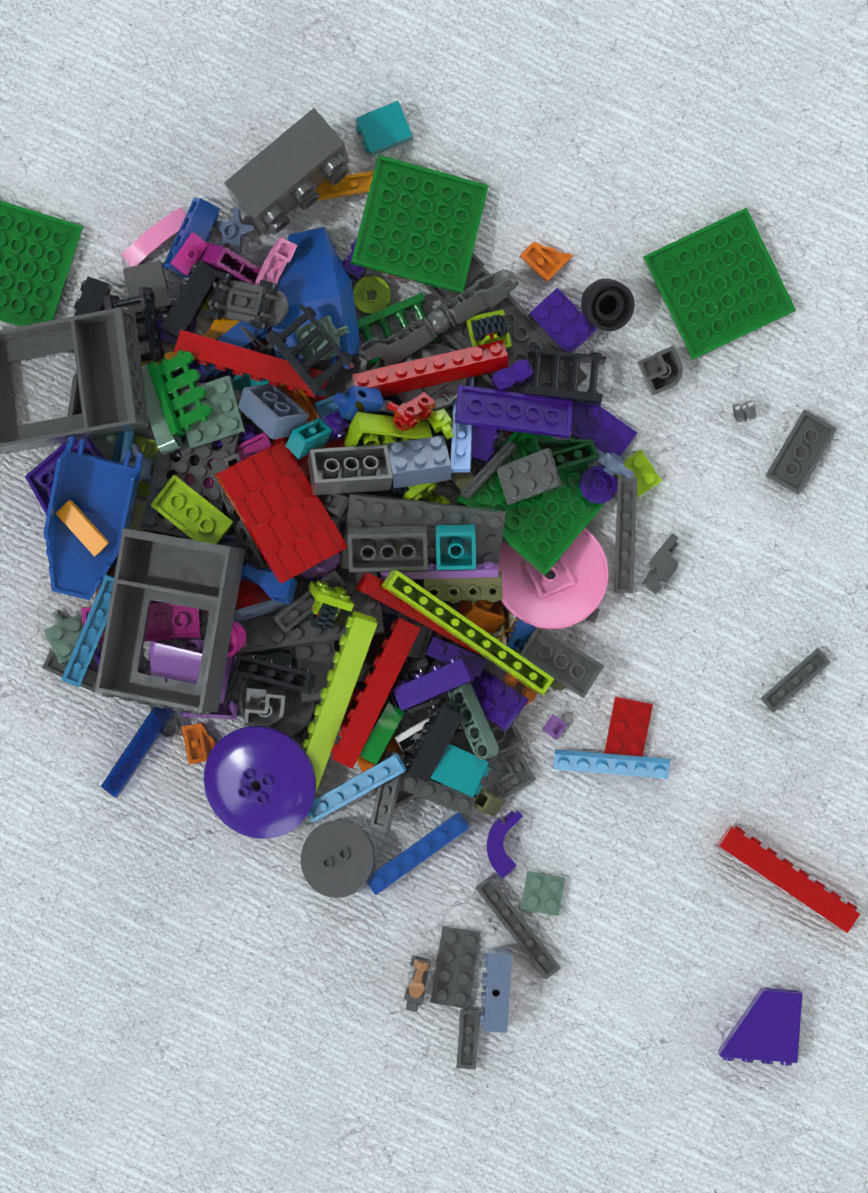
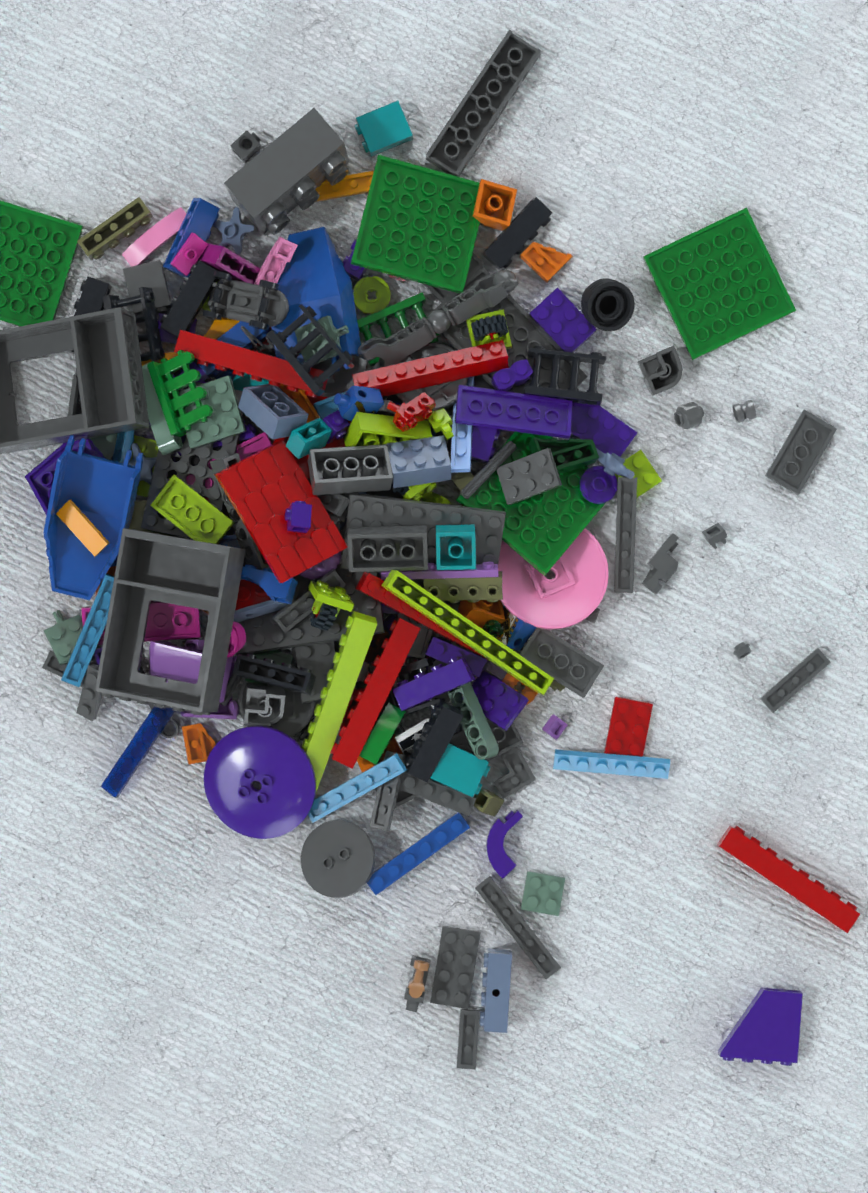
none -> dark grey plate [76,663,102,721]
none -> olive brick [77,197,153,261]
none -> dark grey brick [230,130,261,163]
none -> dark purple brick [285,501,312,533]
none -> dark grey tile [425,29,541,177]
none -> orange slope [473,179,517,231]
none -> black brick [482,197,552,270]
none -> dark green plate [482,620,504,637]
none -> dark grey head [674,402,704,429]
none -> dark grey tile [702,523,728,549]
none -> dark grey plate [733,642,751,659]

